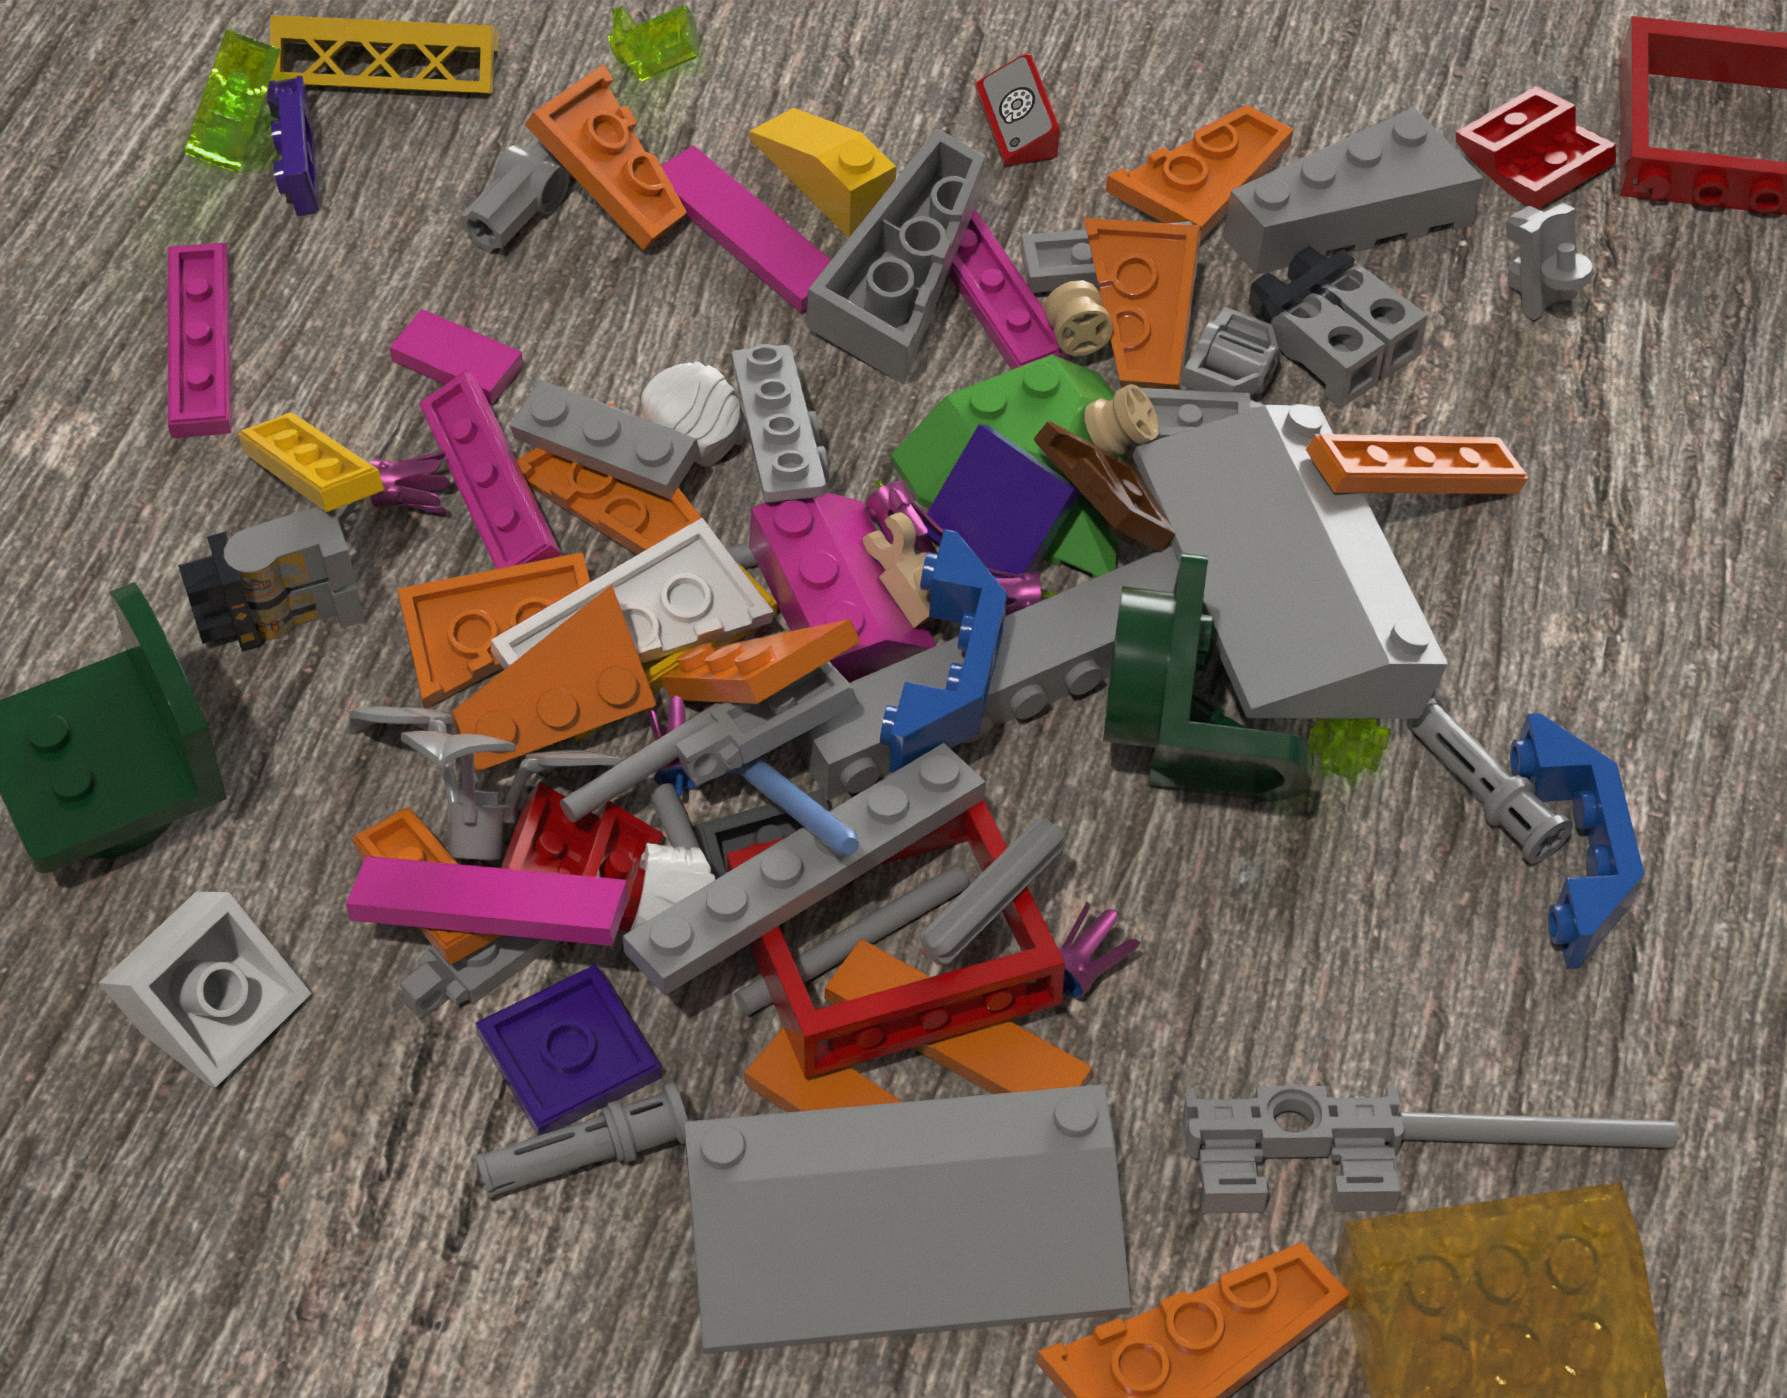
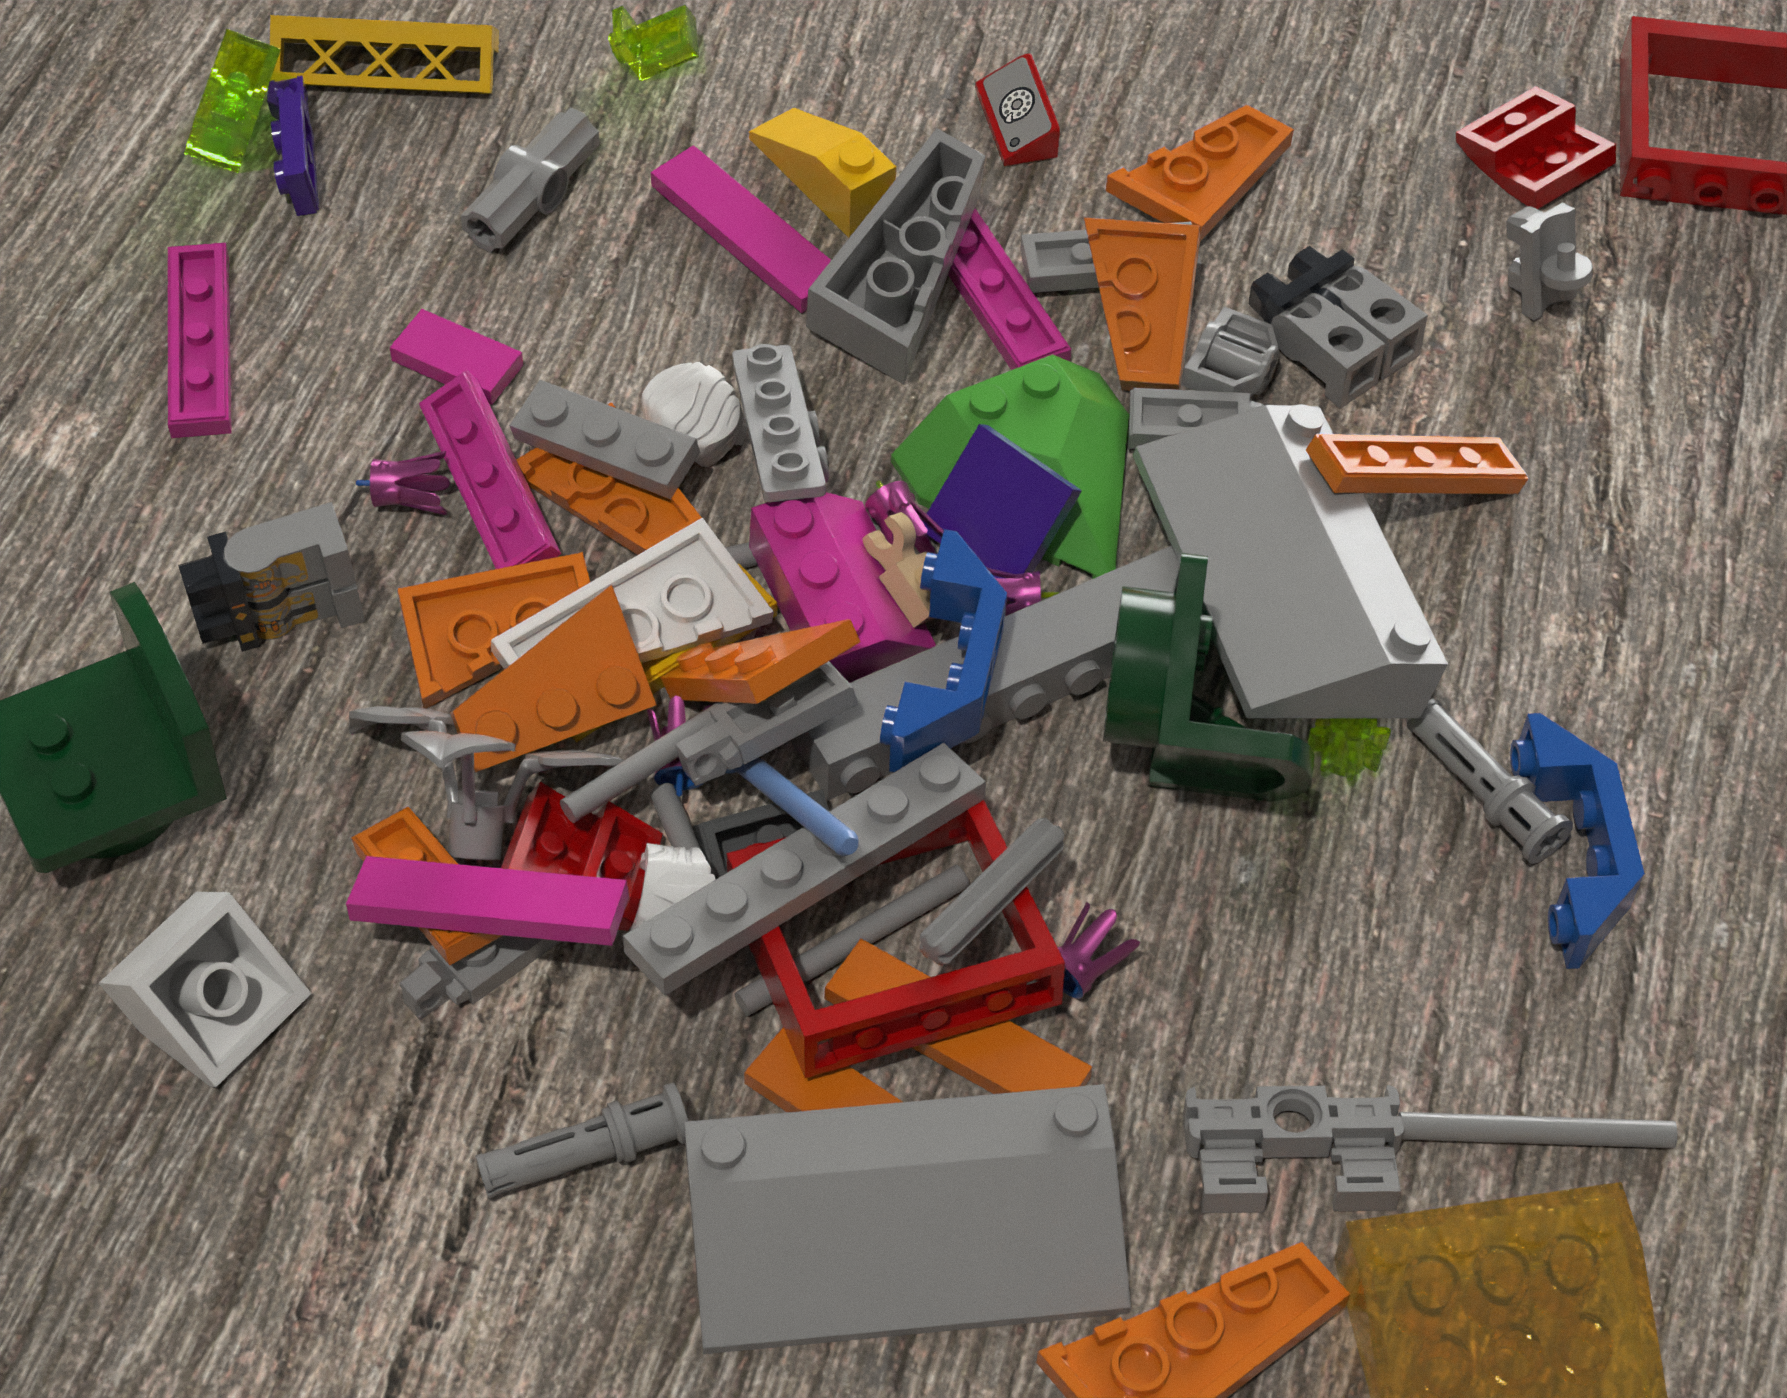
yellow tile [238,412,384,512] -> none
dark purple tile [475,964,662,1136] -> none
orange wing [525,64,687,251] -> none
reddish brown wing [1034,420,1176,552] -> none
tan wheel [1044,280,1114,356] -> none
tan wheel [1085,384,1159,457] -> none
light grey wedge [1223,107,1484,274] -> none

